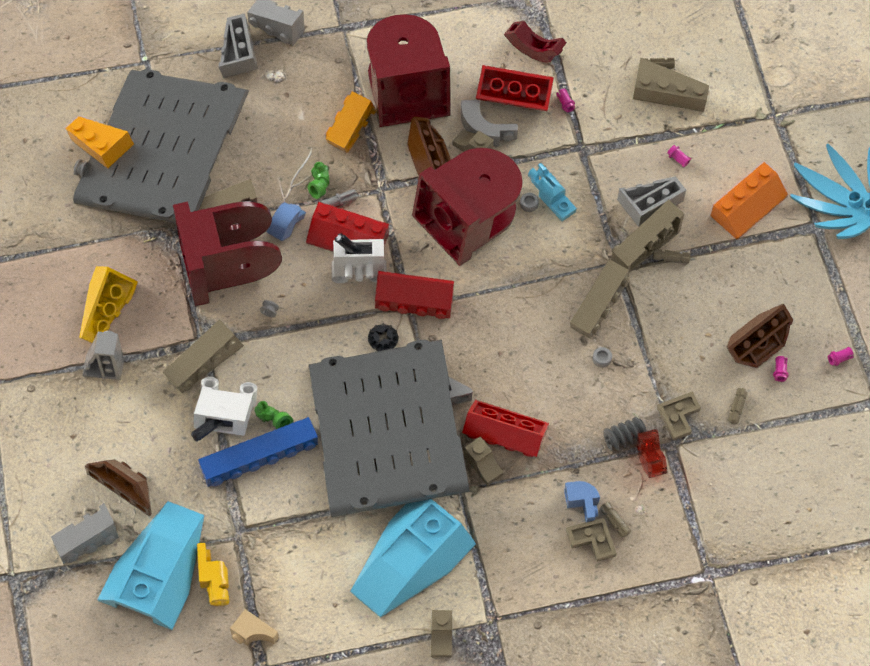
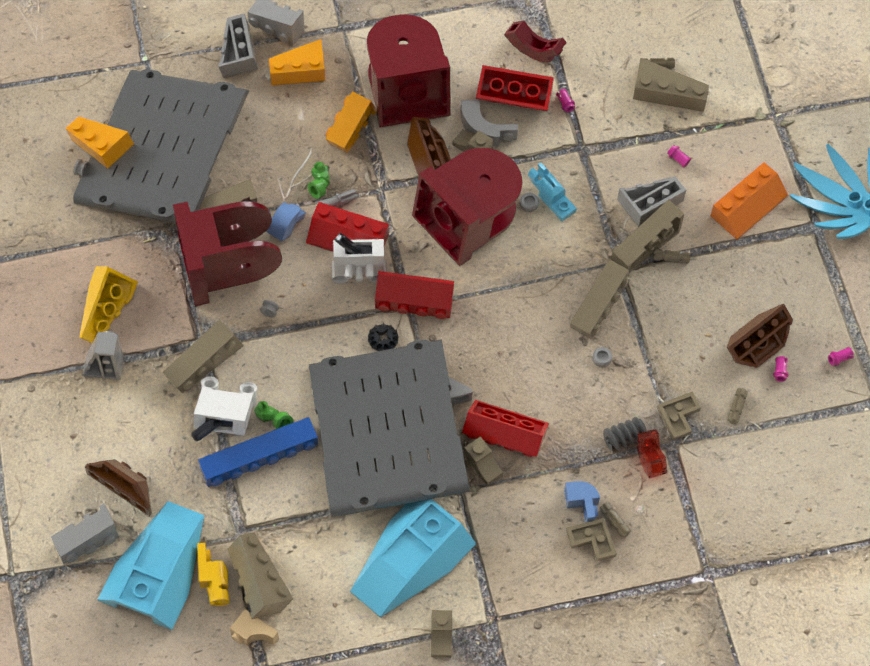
none -> dark tan wedge [227,533,293,619]
none -> light orange wedge [269,39,325,86]

